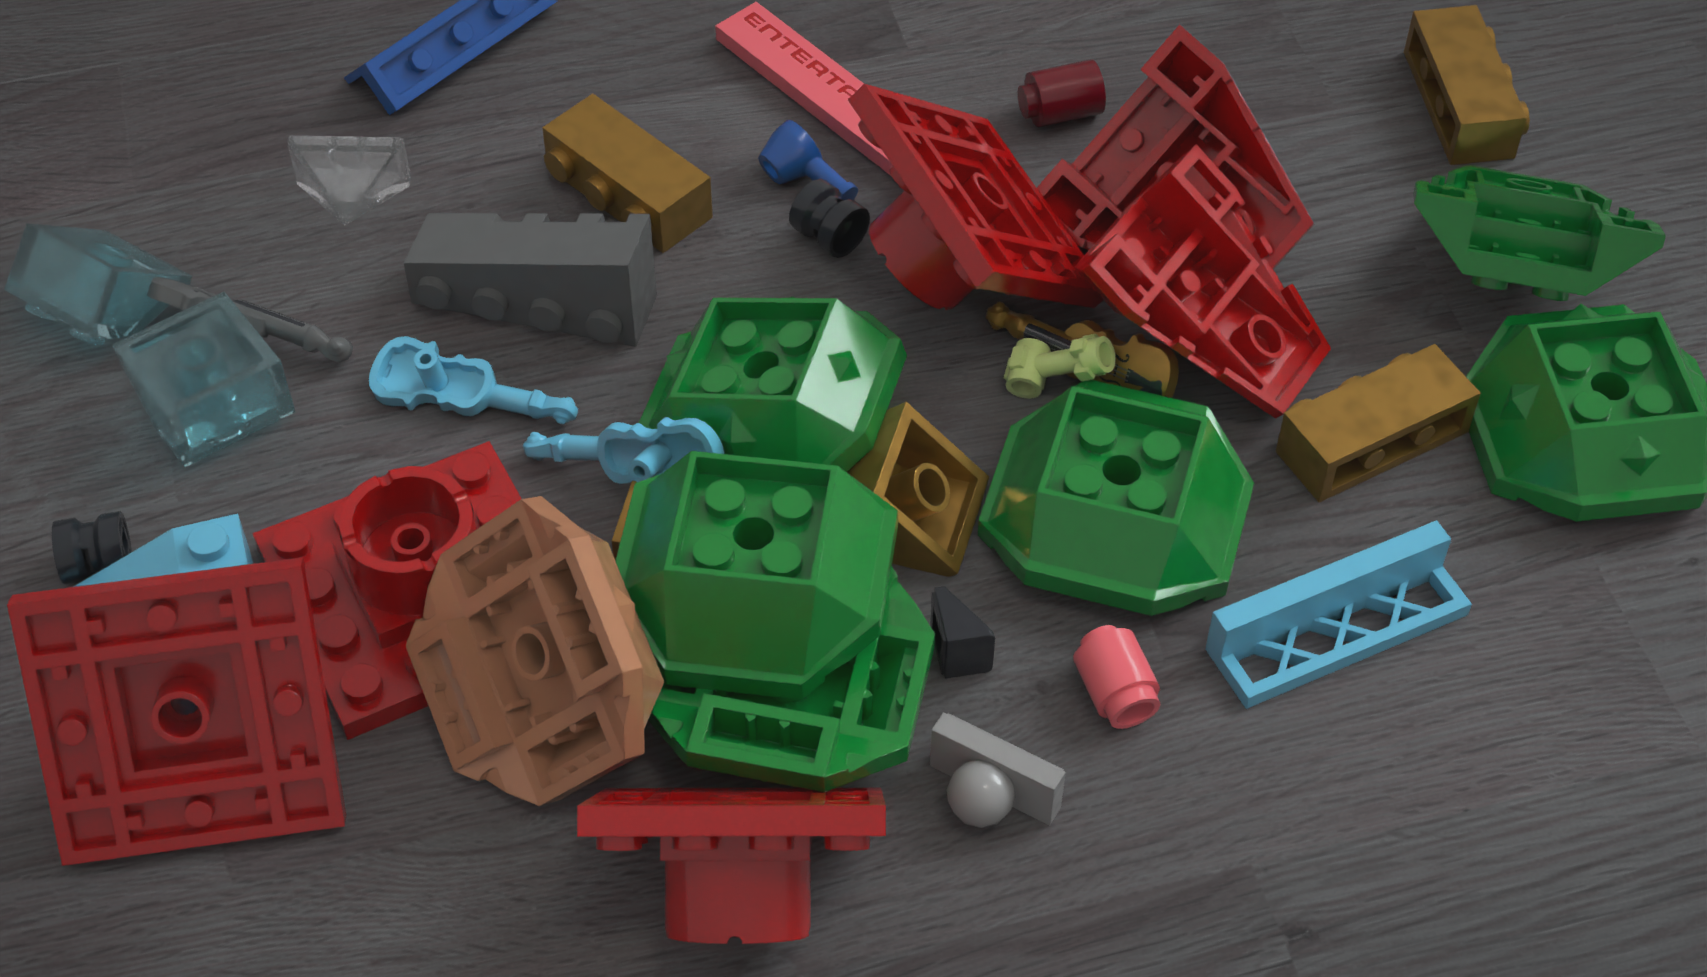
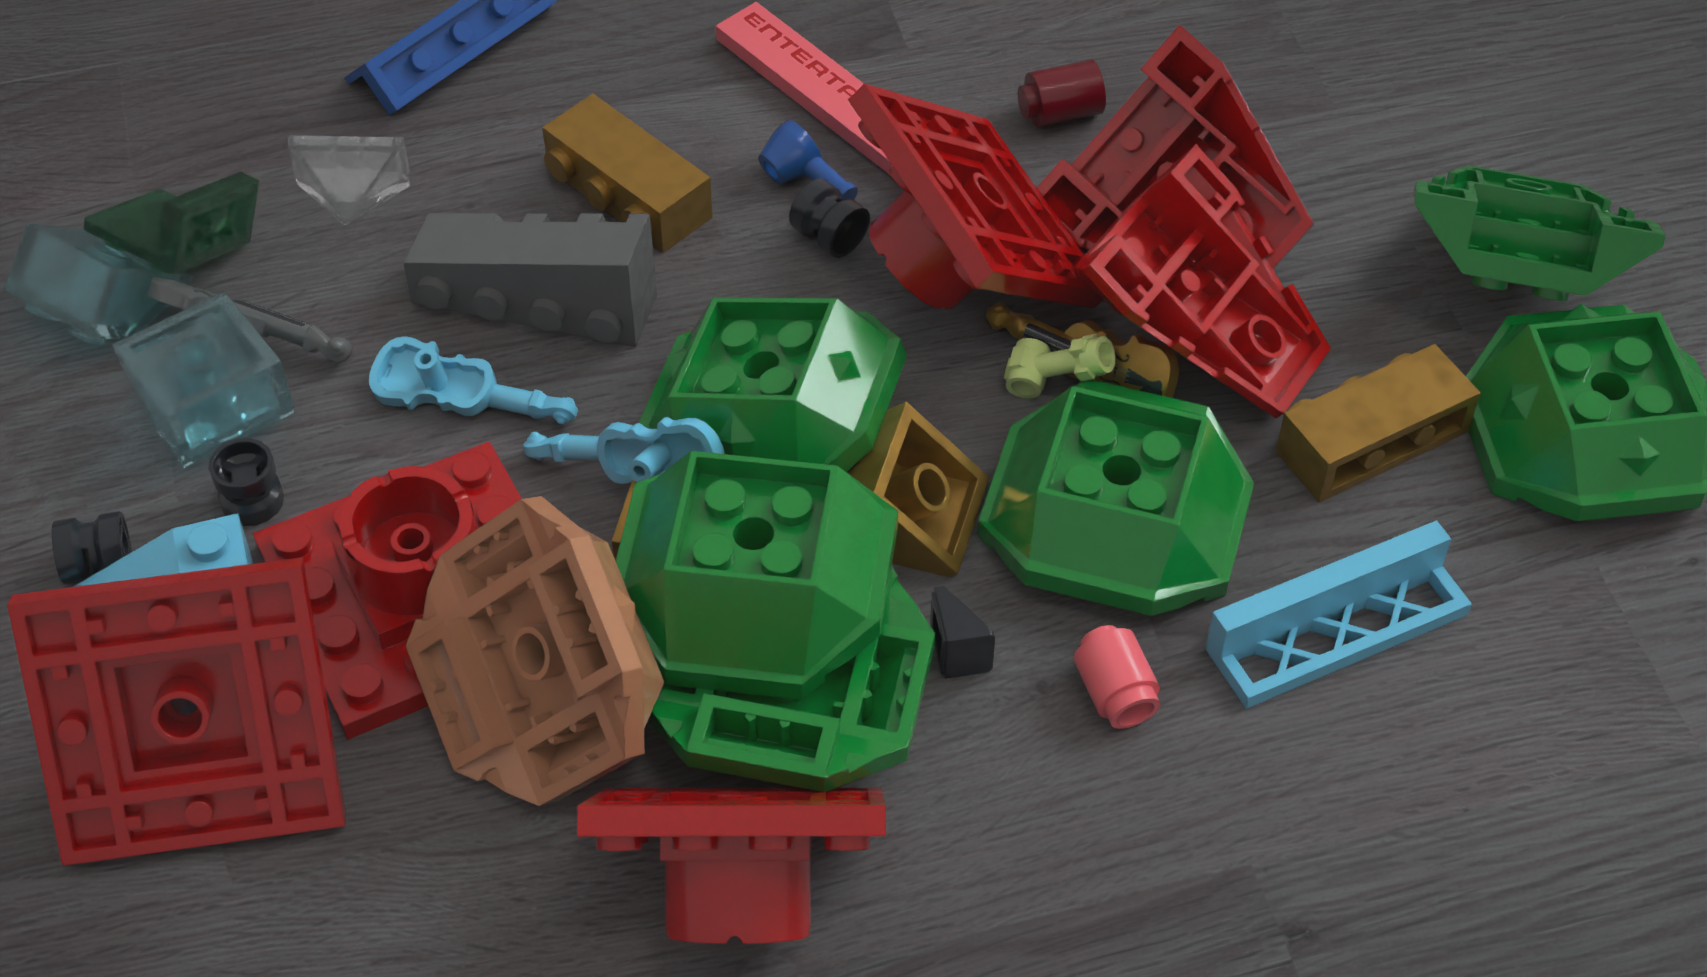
light grey tile [930,712,1066,828] -> none
pearl gold brick [1404,5,1530,165] -> none
none -> clear green bracket [83,171,259,275]
none -> black wheel [208,438,284,526]

